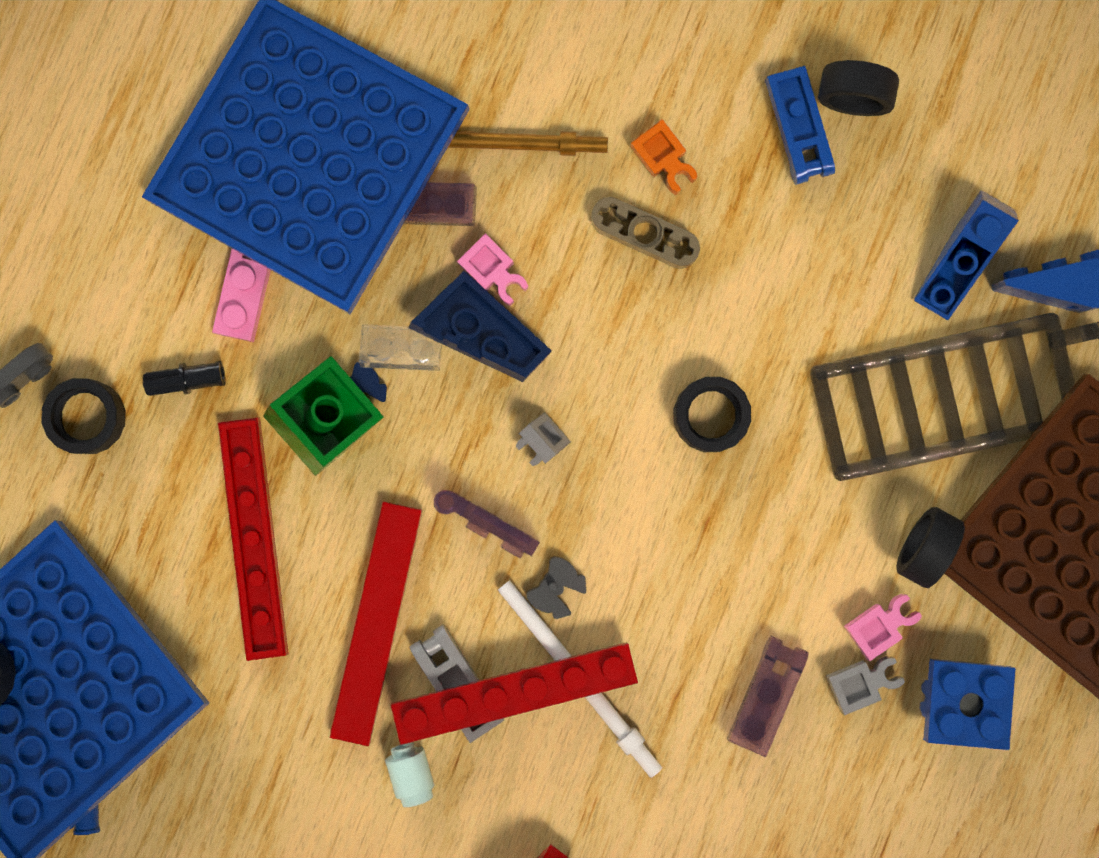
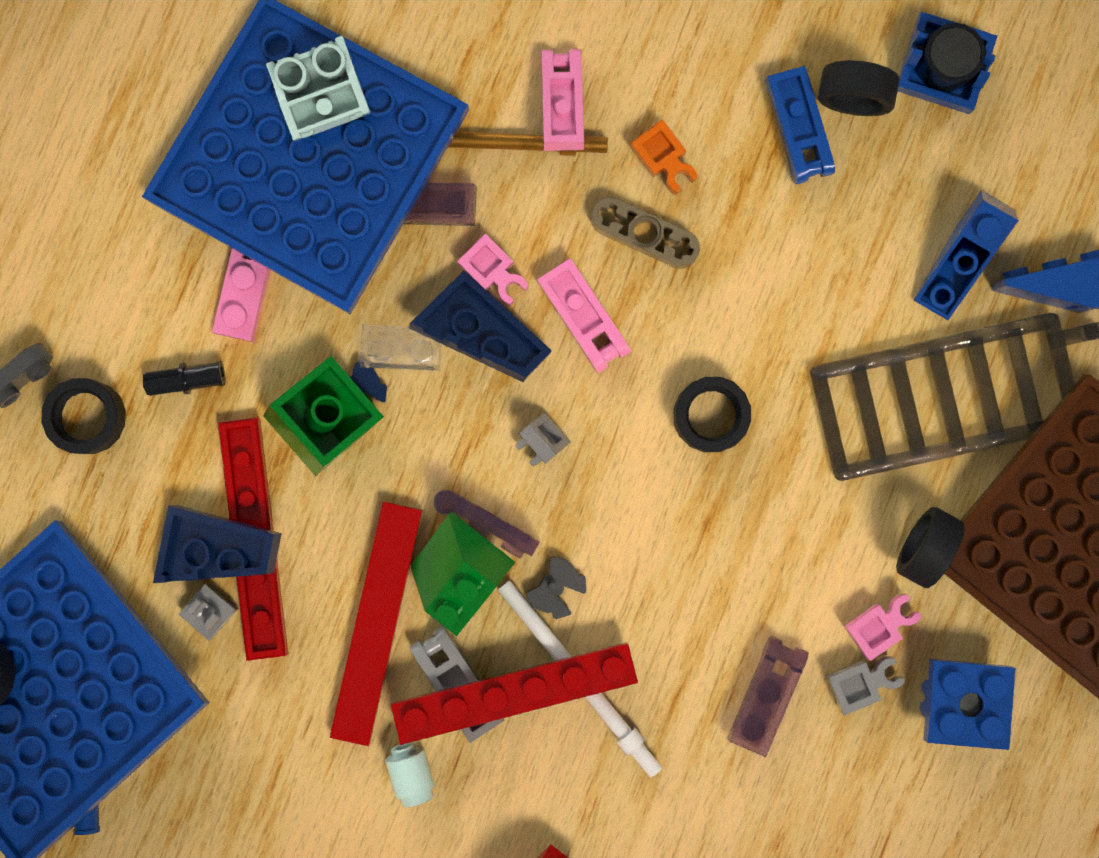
none -> dark blue wing [153,505,282,583]
none -> light grey tile [179,583,239,640]
none -> light aqua slope [266,36,371,141]
none -> green slope [411,511,515,636]
none -> bright pink plate [537,258,631,374]
none -> bright pink plate [541,49,584,151]
none -> piece [898,12,997,114]

